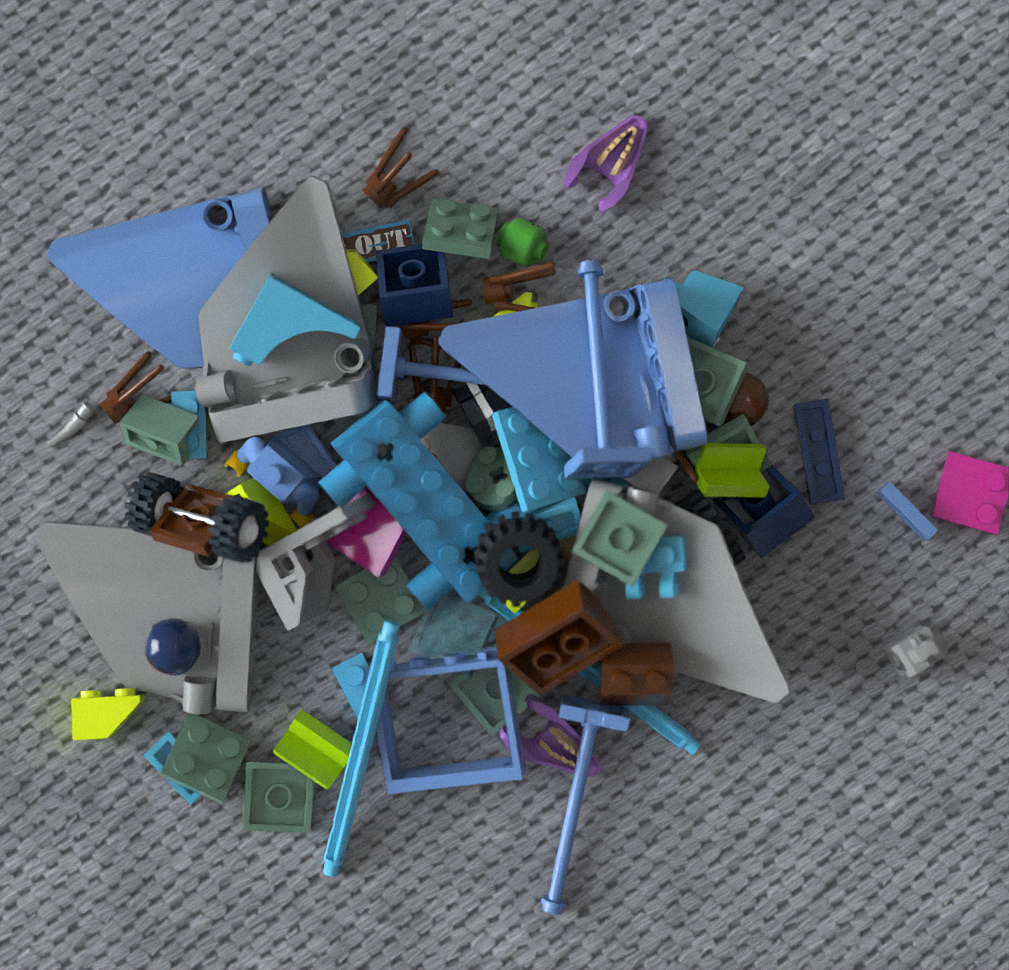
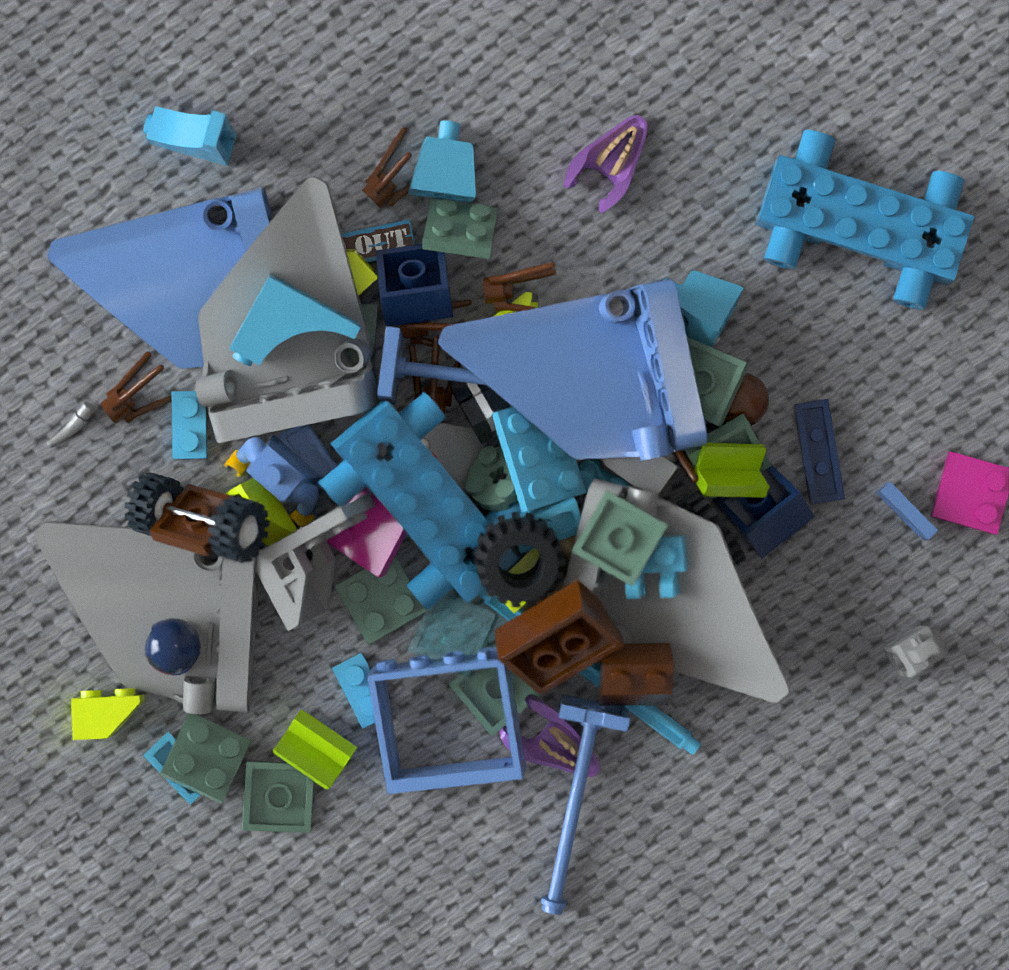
sand green panel [120,395,199,466] -> none
medium azure piece [323,619,400,877] -> none
bright green head [496,218,549,267] -> none
medium blue tile [564,260,651,479] -> none
none -> medium azure arch [143,106,237,166]
none -> medium azure torso [408,121,476,203]
none -> dark azure piece [755,130,974,310]

